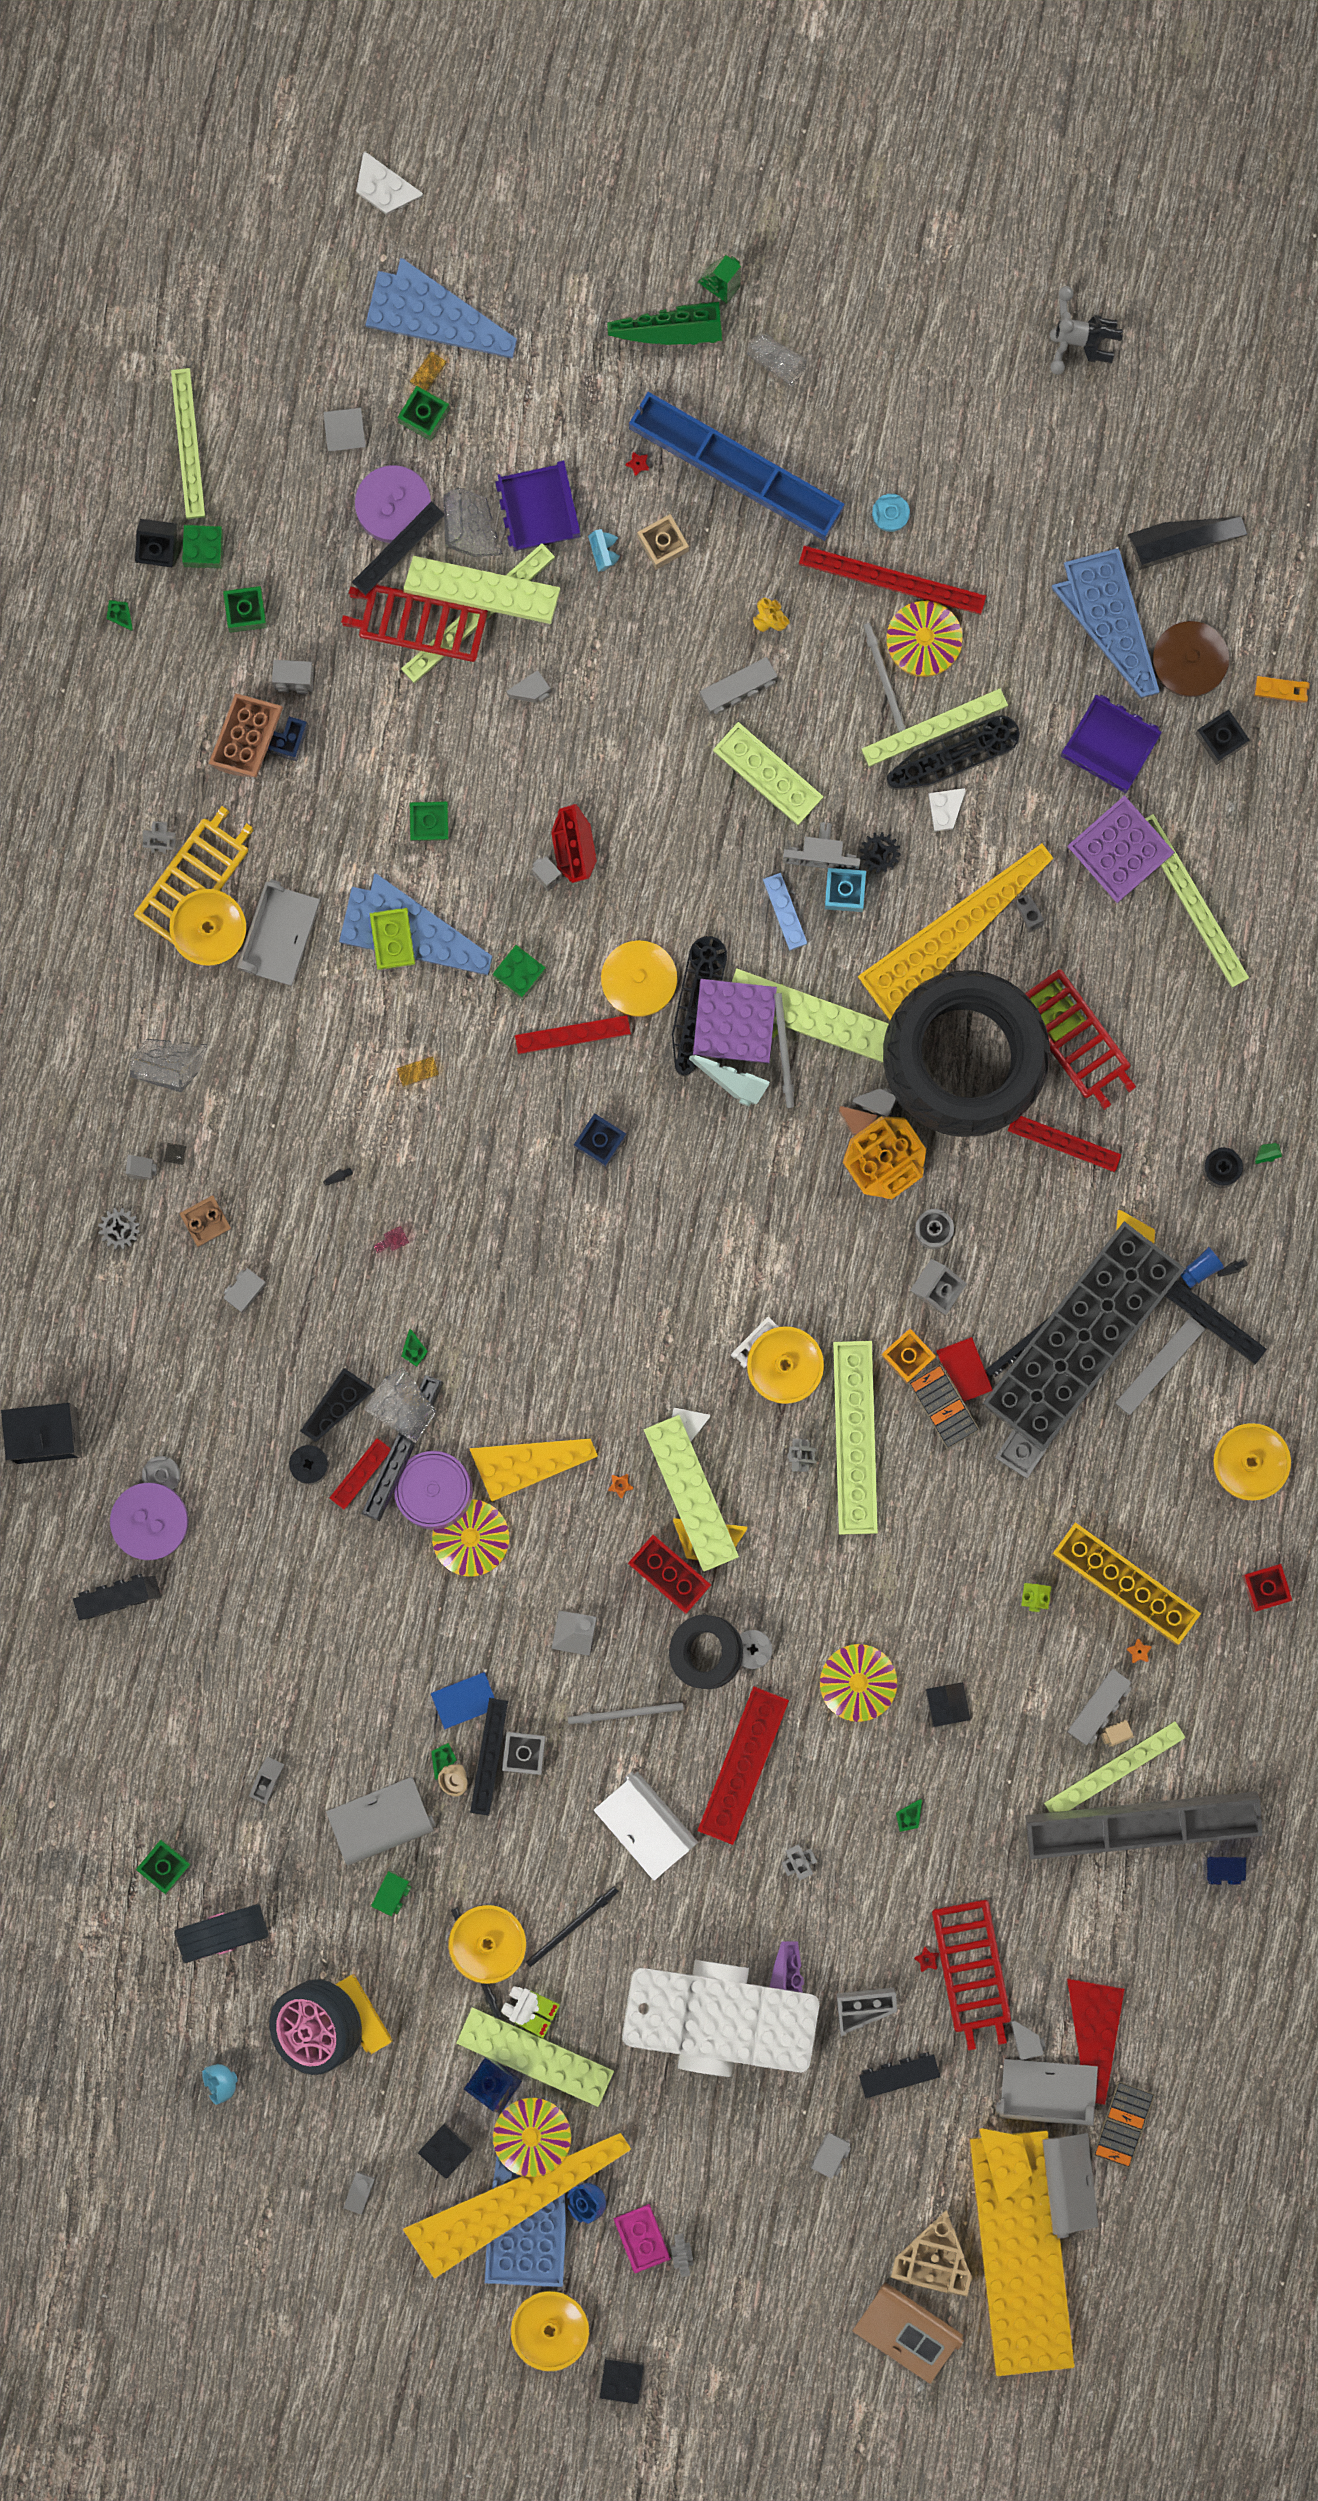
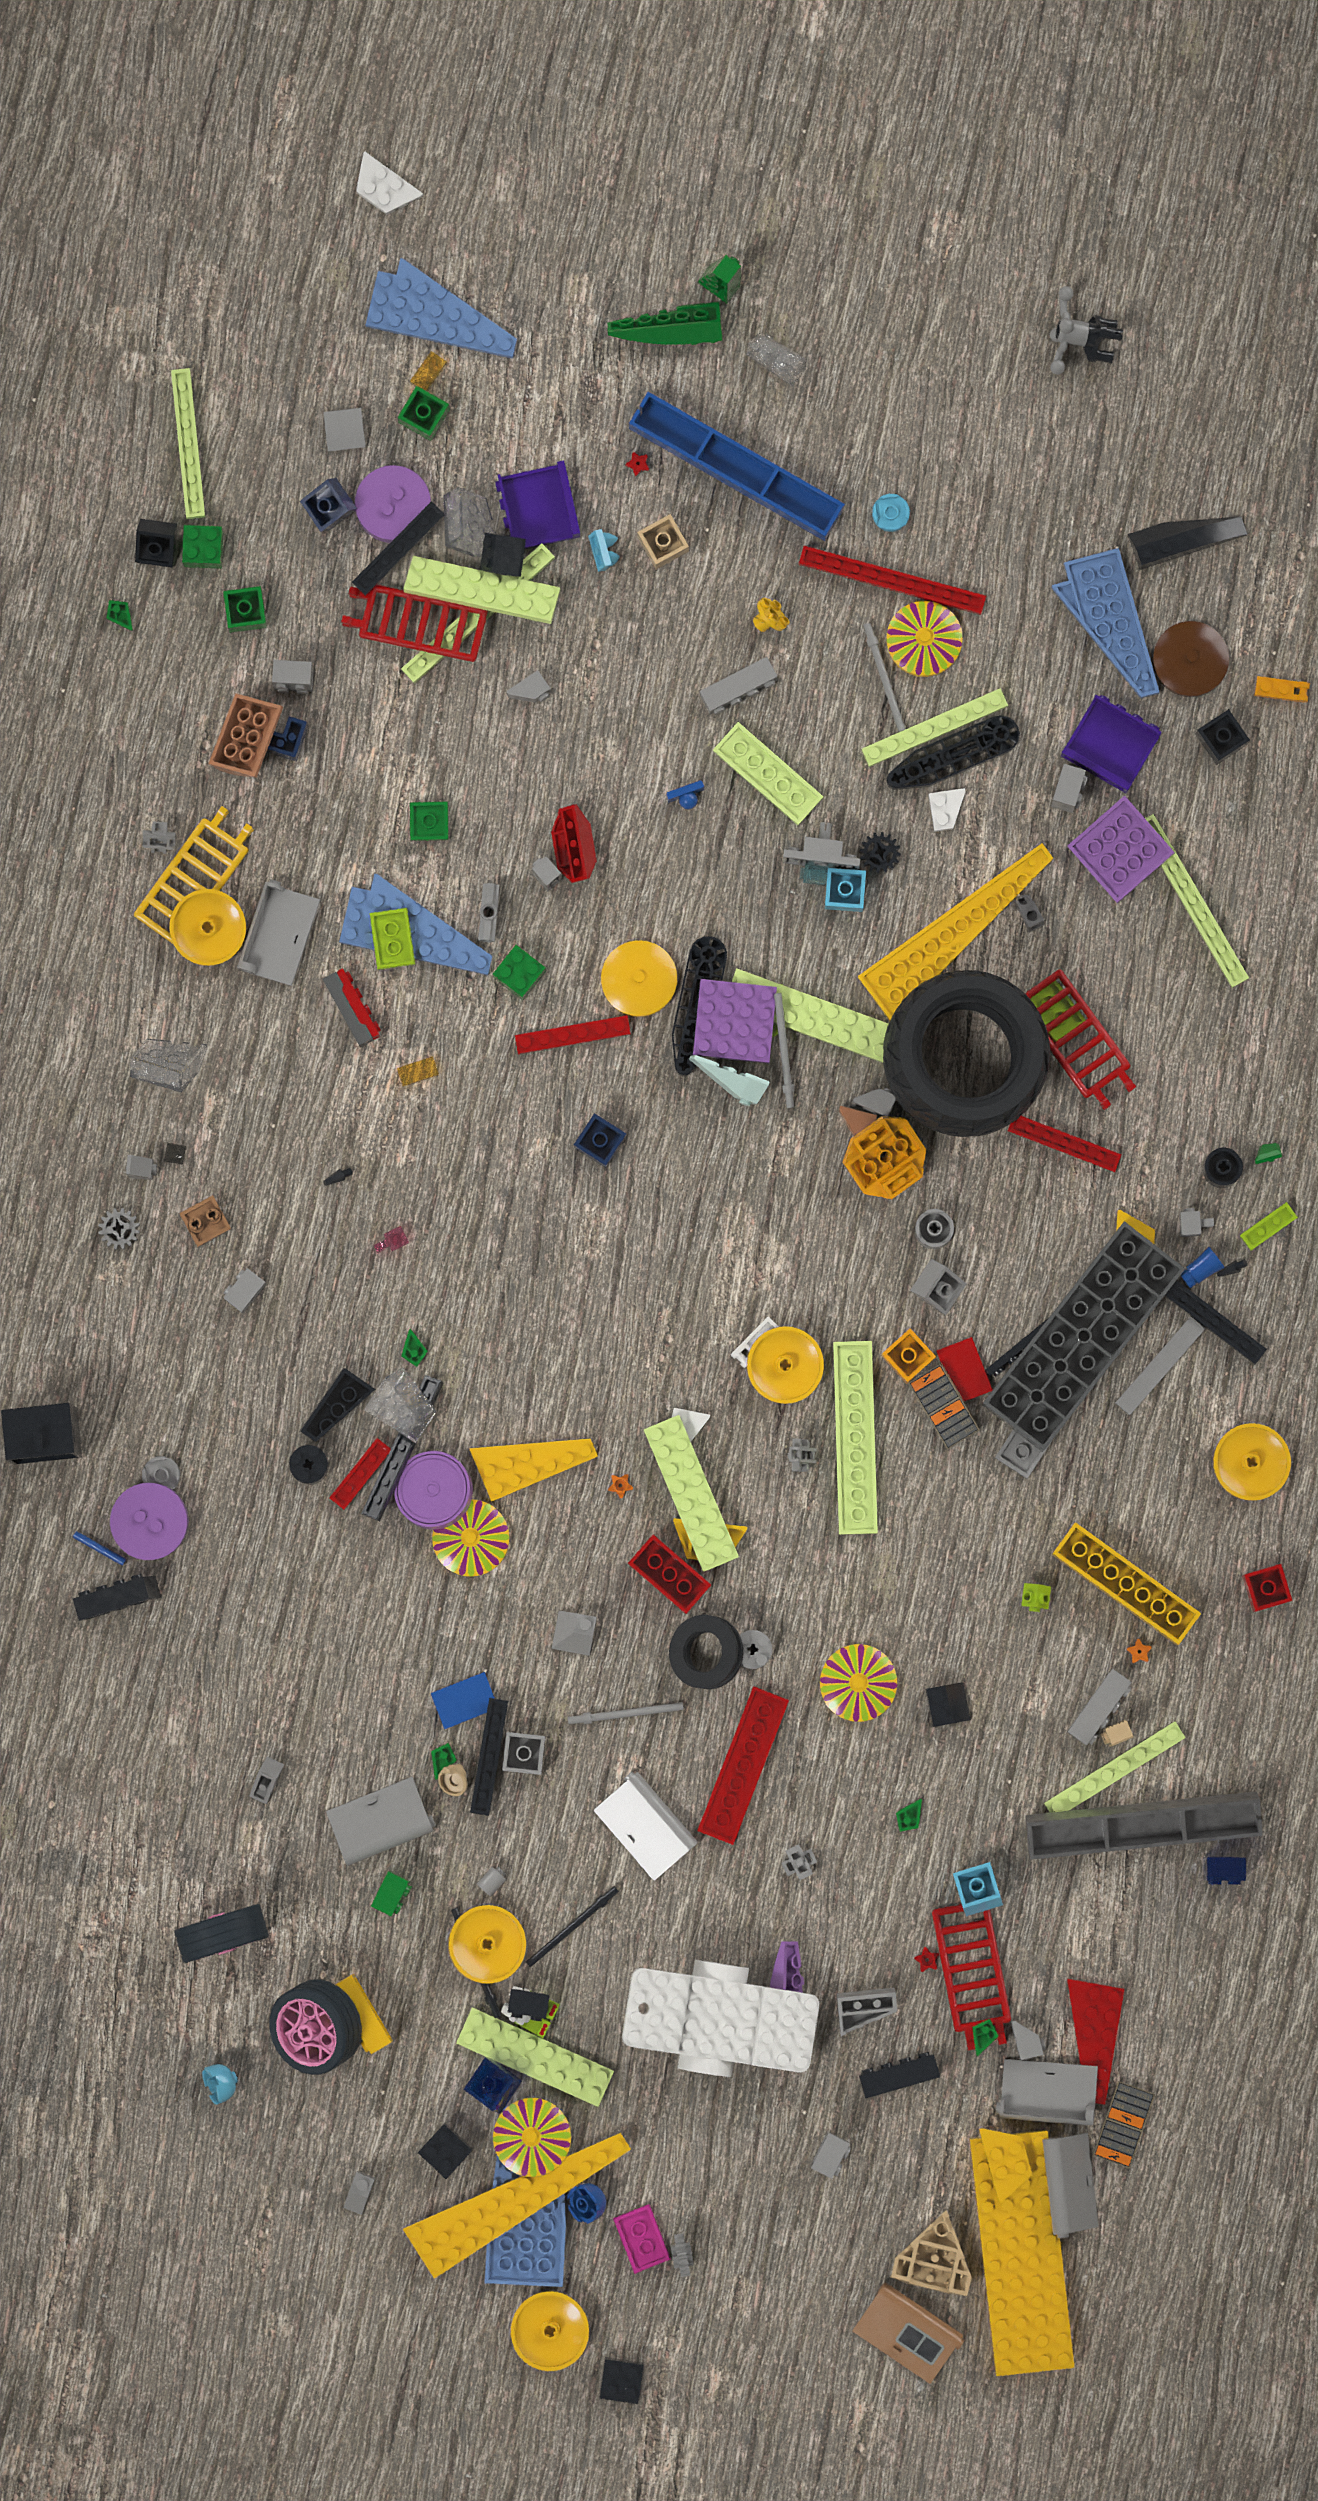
green brick [136,1839,192,1895] -> none
light blue plate [763,873,807,951] -> none
none -> blue bar [73,1531,126,1566]
none -> dark blue brick [300,478,357,532]
none -> piece [323,968,381,1048]
none -> light grey brick [477,1866,506,1897]
none -> light grey piece [478,883,500,943]
none -> black slope [480,532,526,577]
none -> black brick [507,1989,550,2021]
none -> blue tile [666,780,704,809]
none -> clear light blue brick [799,864,828,886]
none -> medium azure brick [953,1862,1003,1916]
none -> green piece [972,2019,999,2057]
none -> light grey brick [1051,764,1088,813]
none -> light grey brick [1179,1208,1214,1237]
none -> lime plate [1240,1202,1298,1251]

